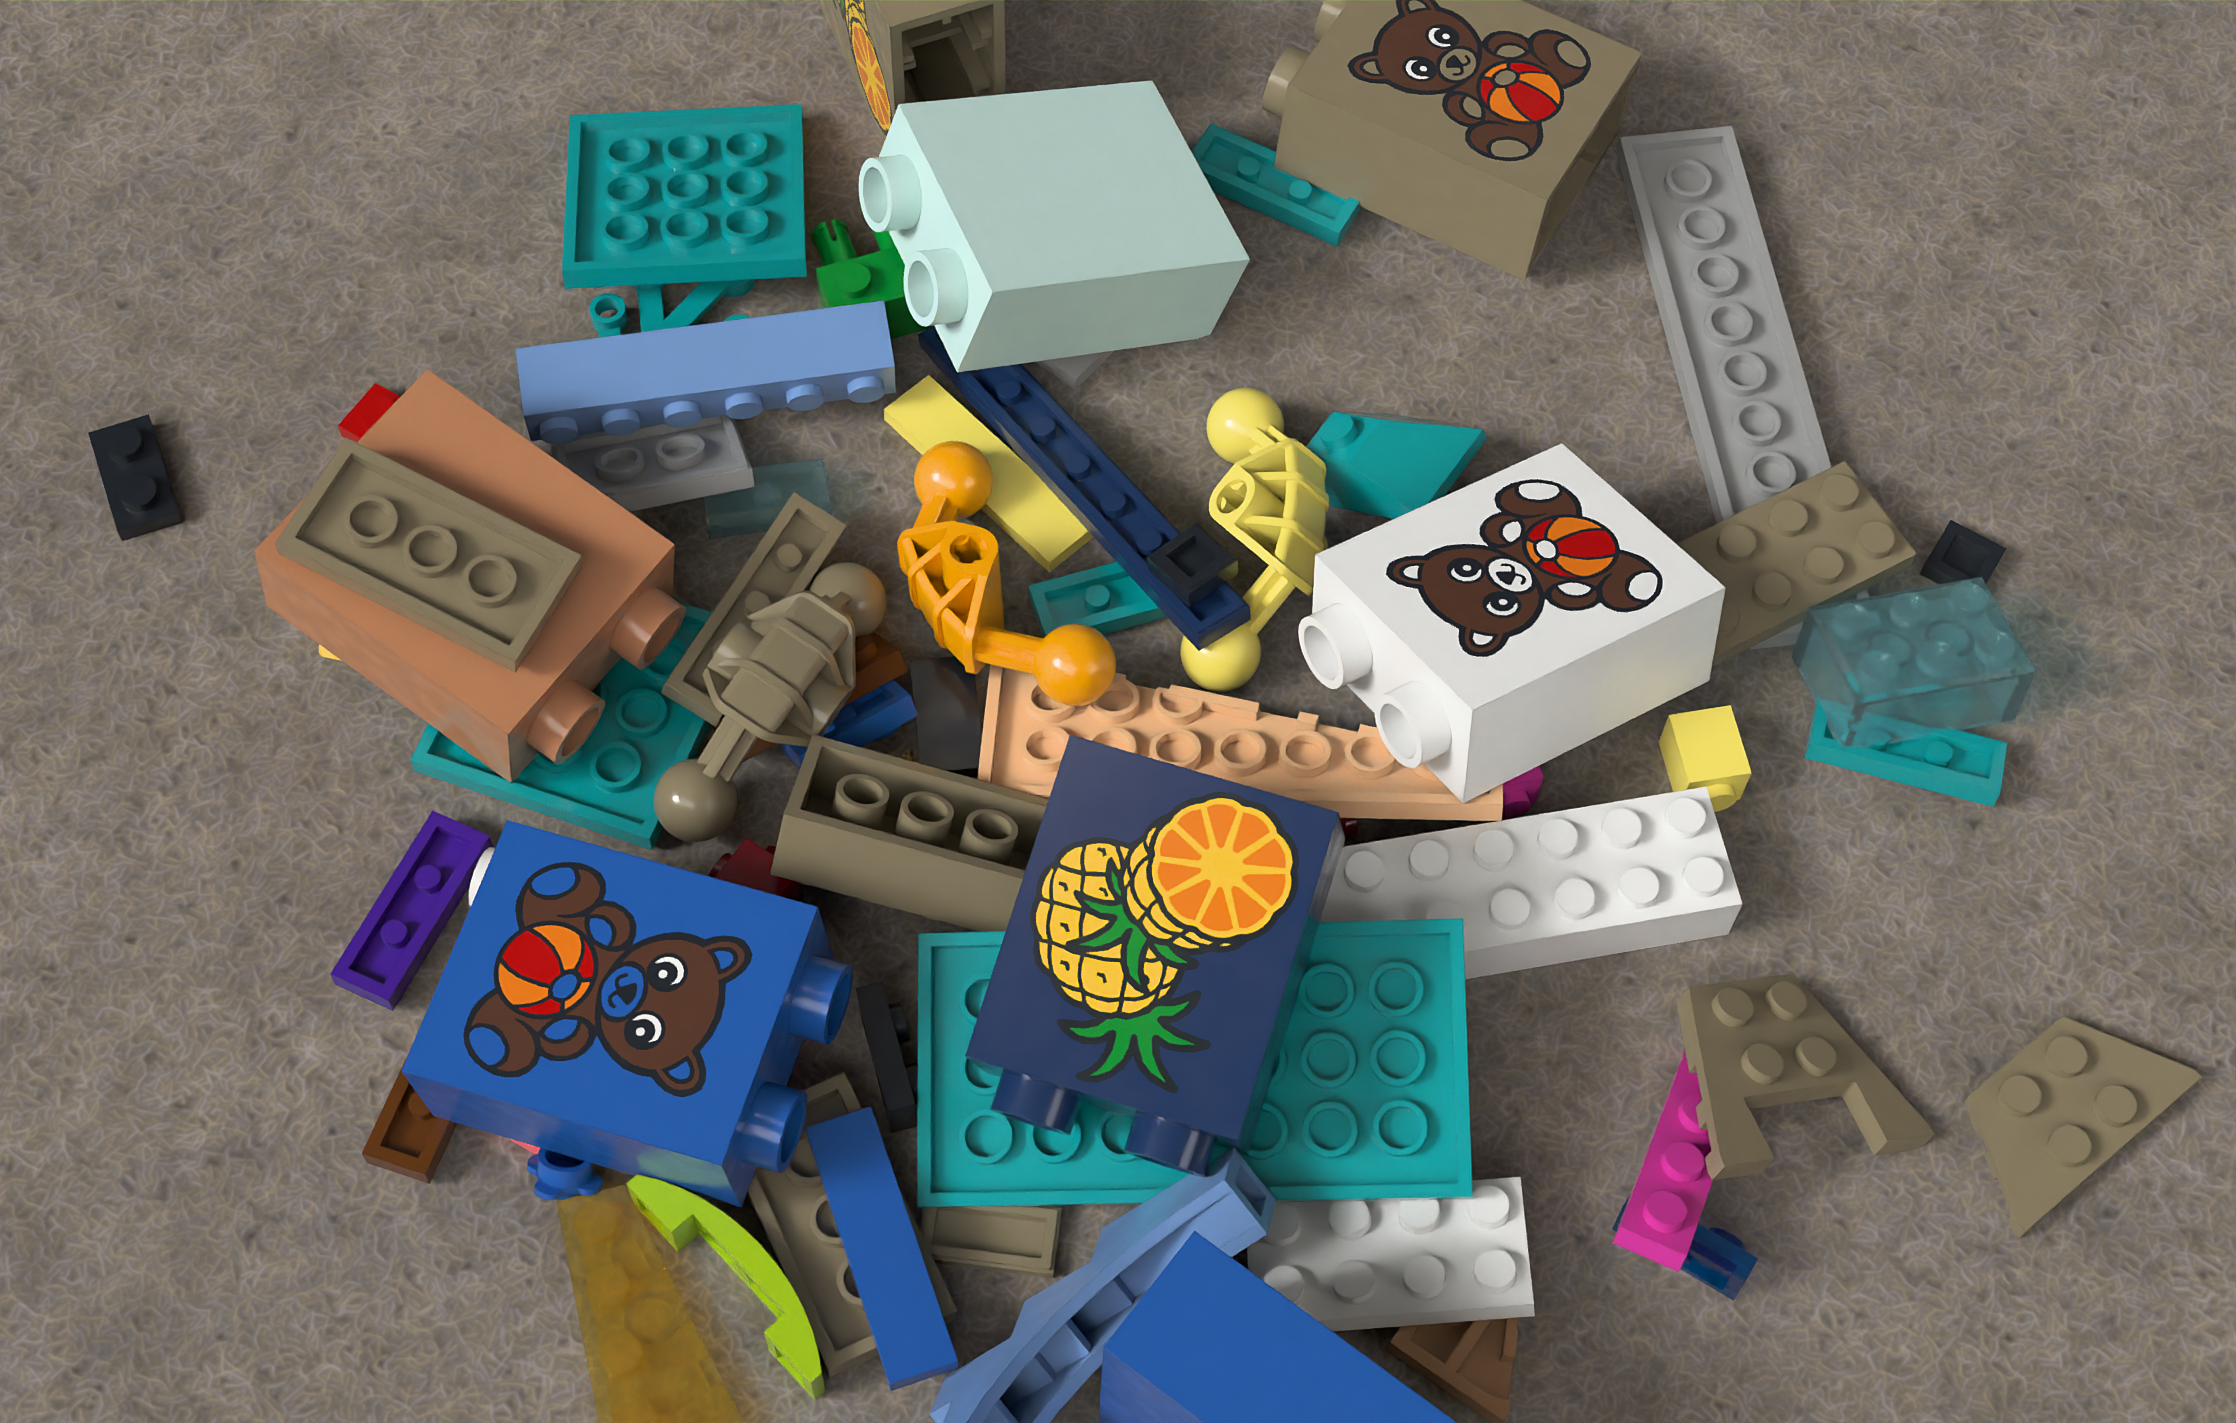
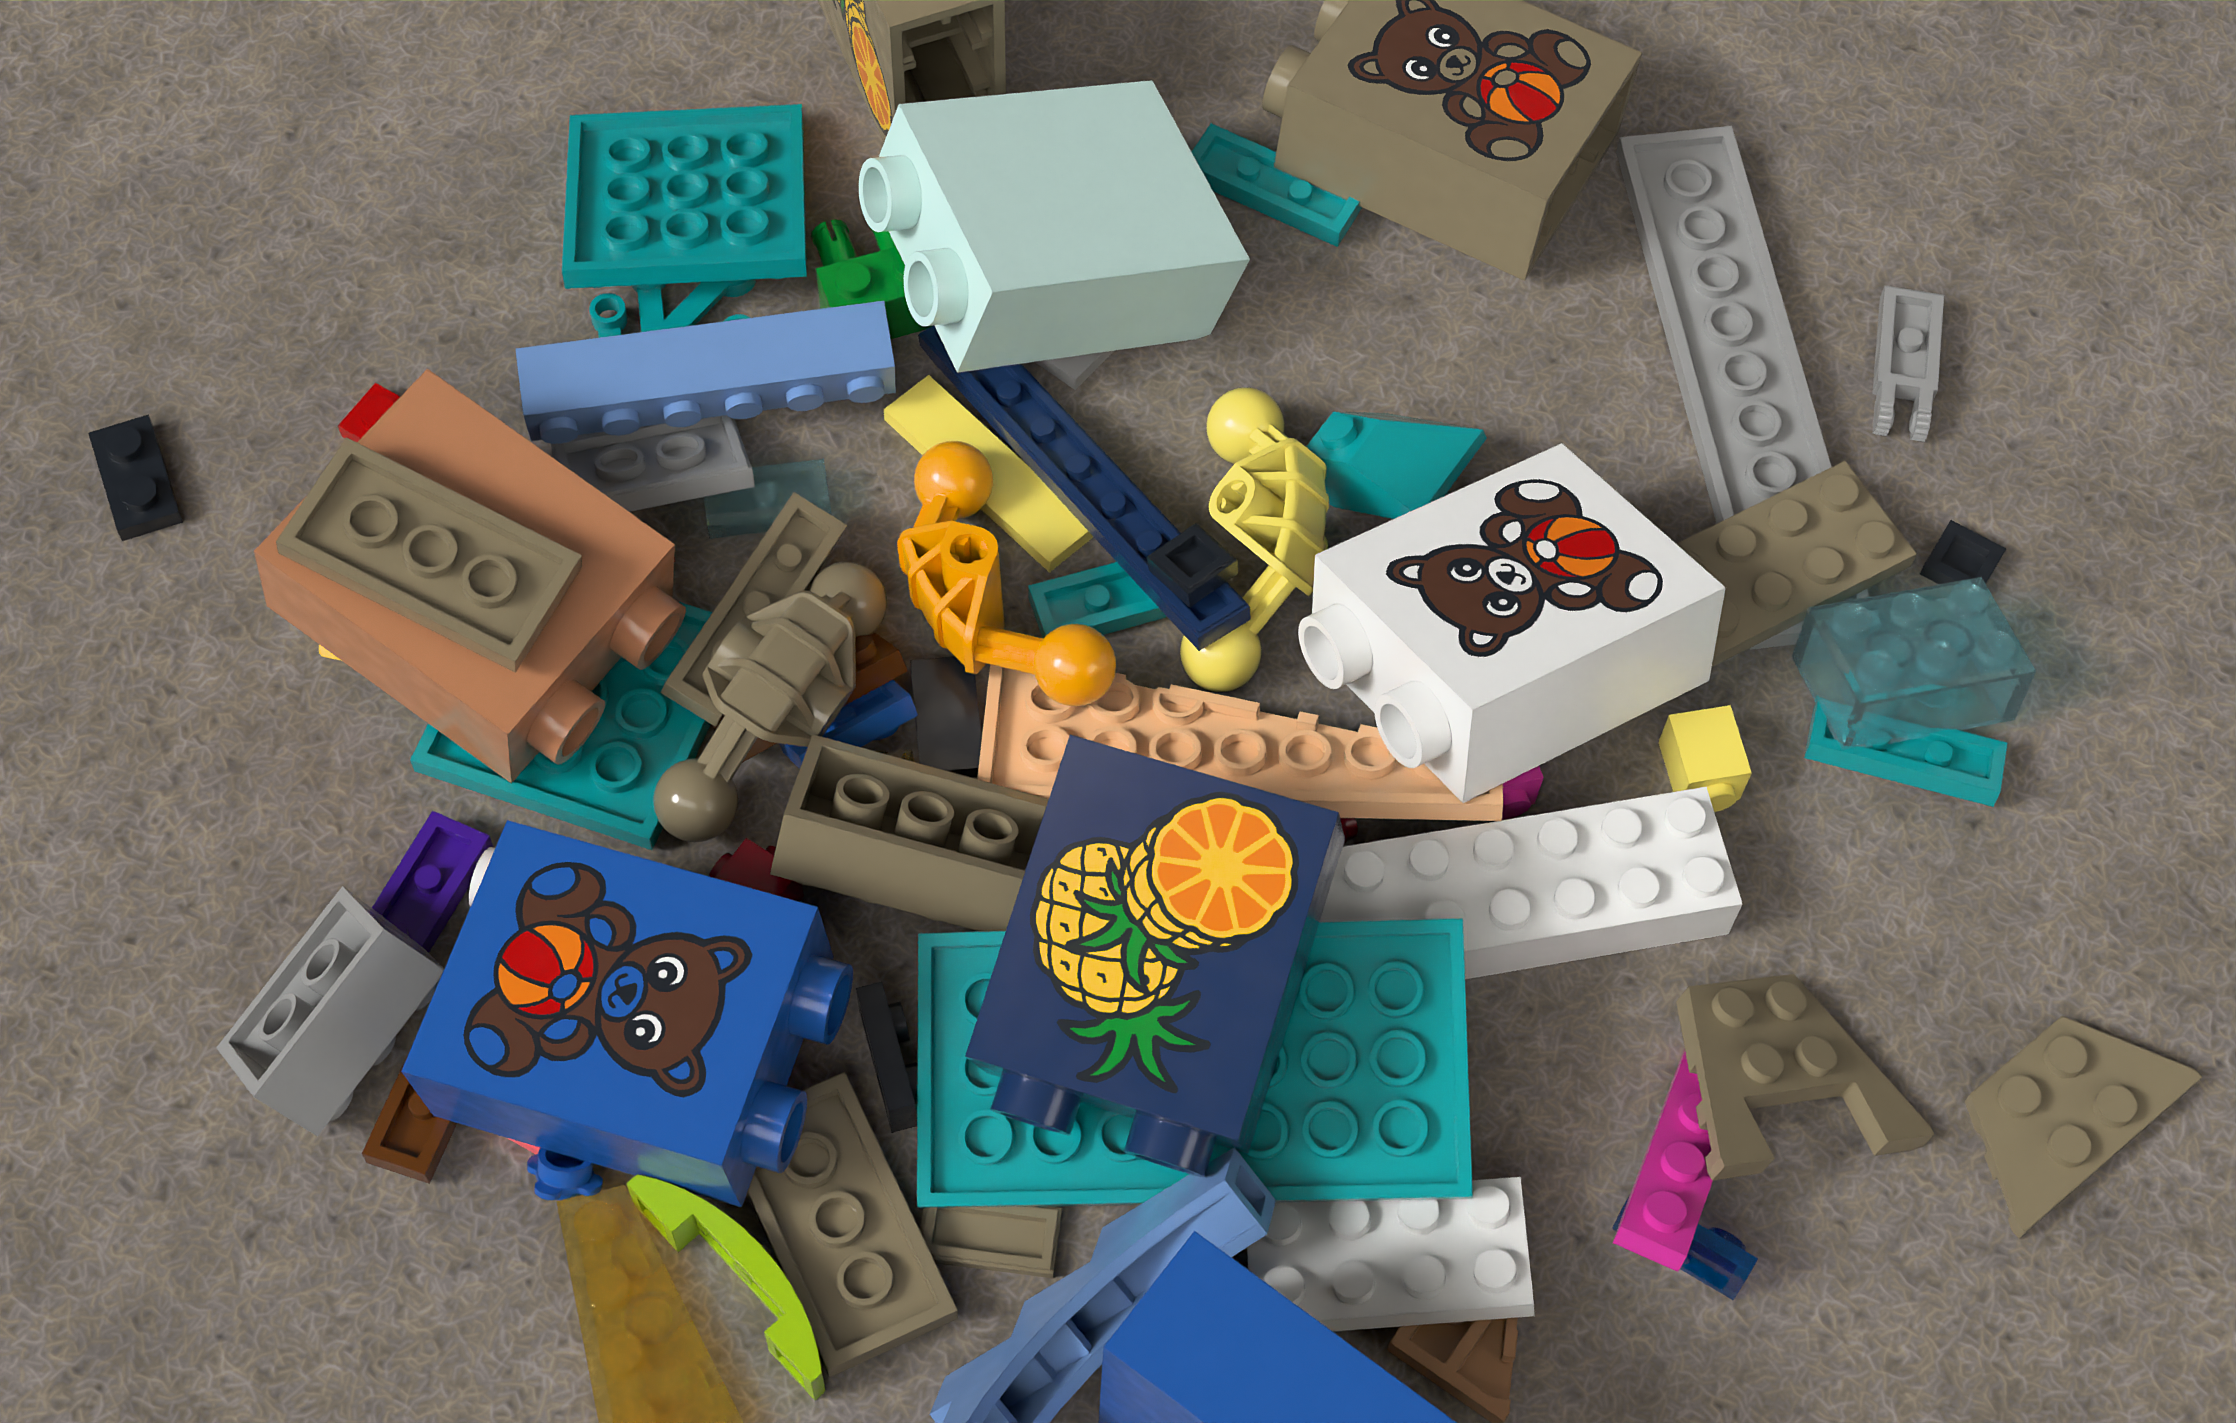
blue tile [805,1107,958,1391] -> none
none -> light grey slope [216,886,444,1137]
none -> light grey hinge [1872,286,1944,442]

